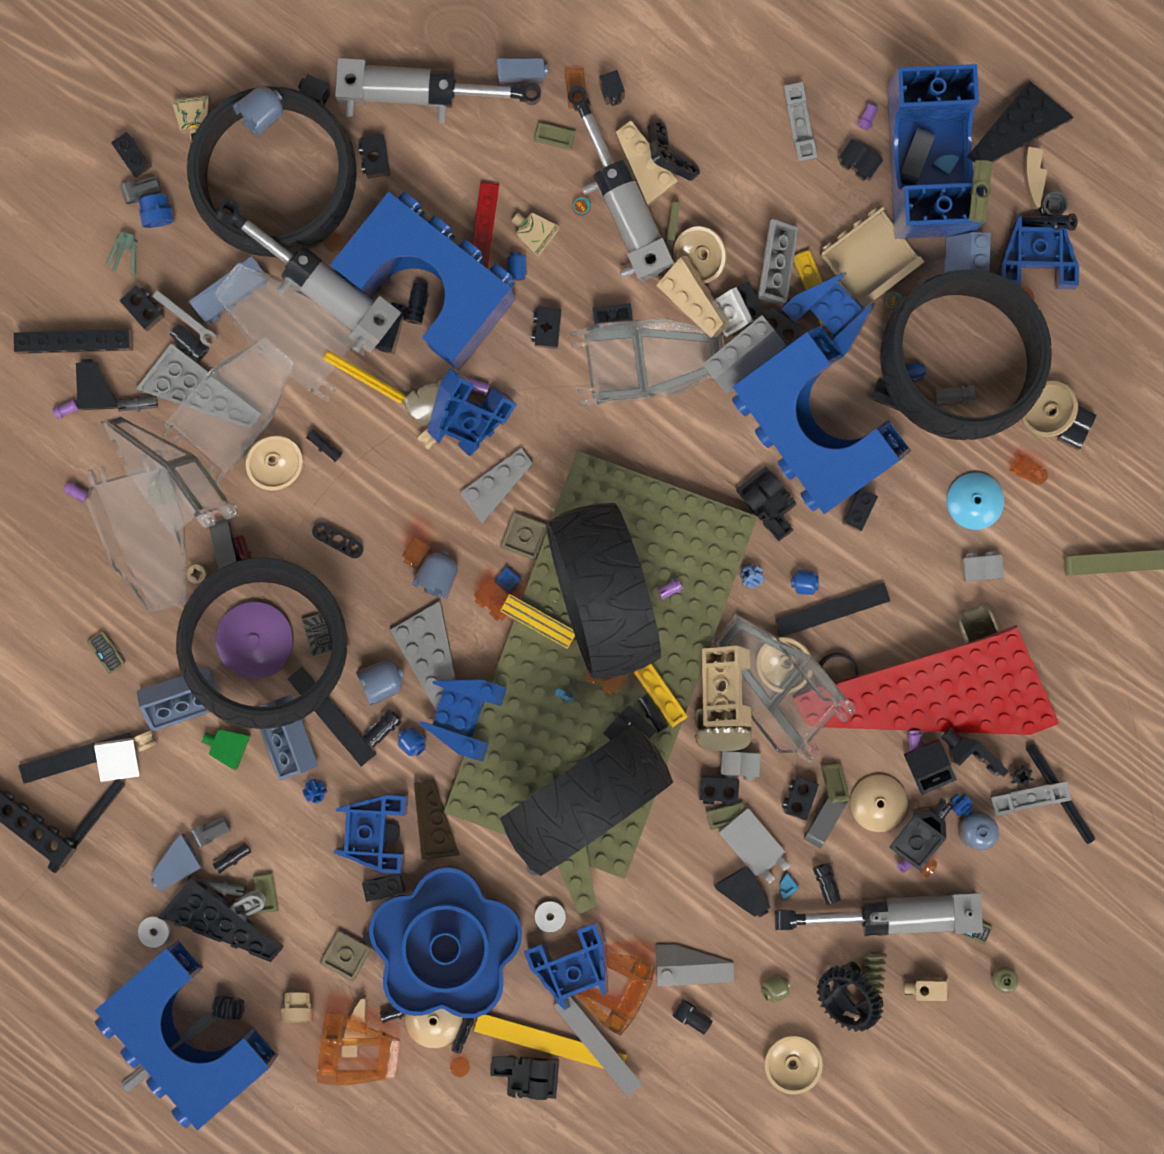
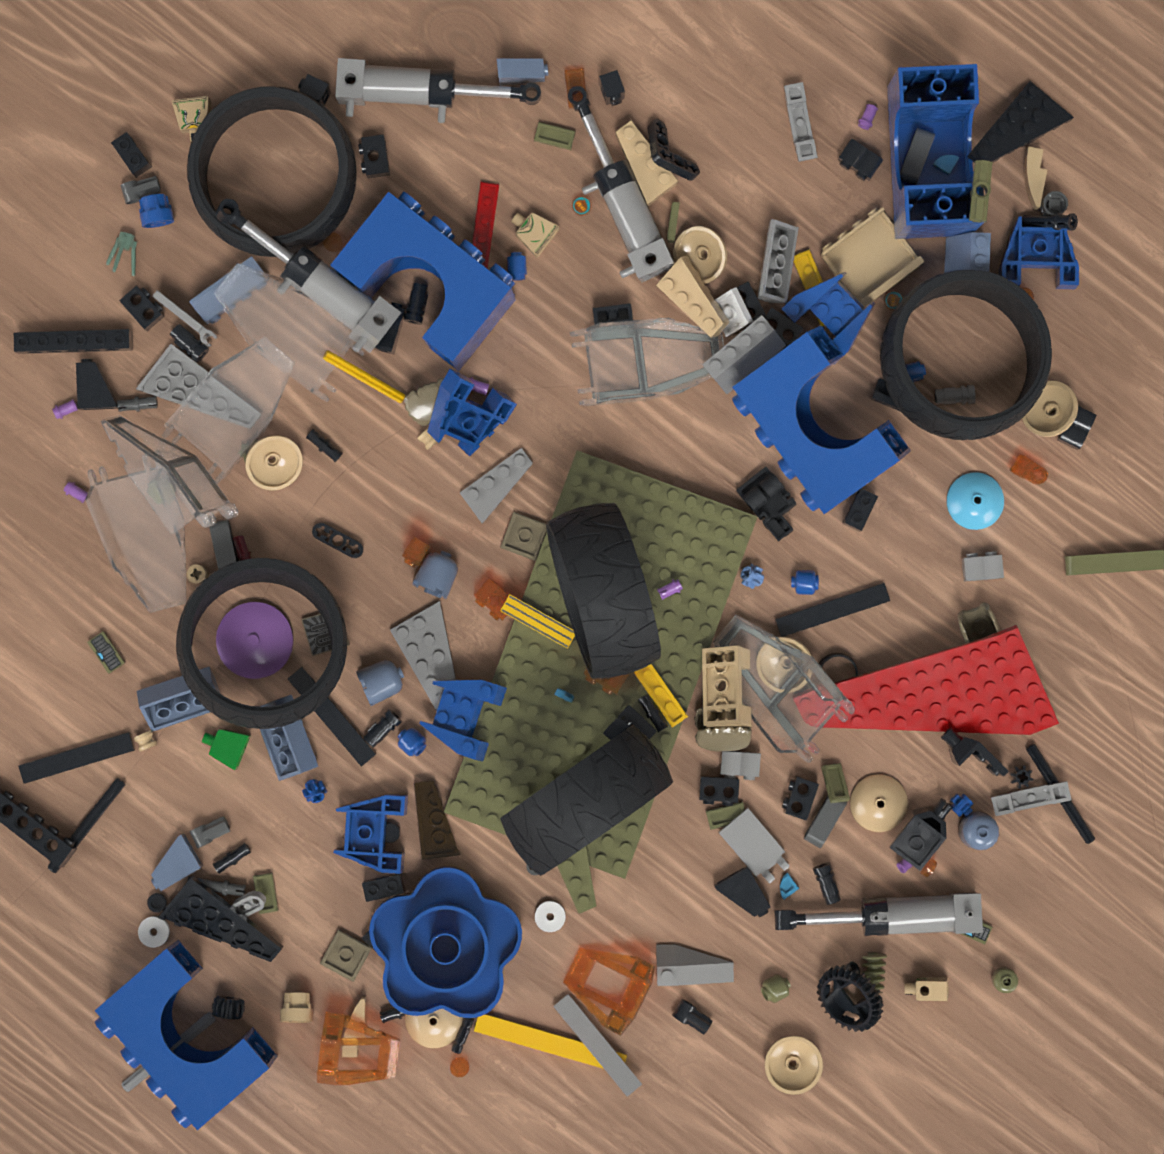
white tile [94,738,140,782] -> none
sand blue cylinder [233,86,283,137] -> none
black plate [490,1055,559,1100] -> none
blue tile [495,567,521,593] -> none
blue wedge [524,922,609,1010] -> none
black brick [531,307,562,349] -> none
black slope [903,739,957,795] -> none
medium lavender pin [907,730,922,751] -> none
none -> black tile [147,893,167,913]

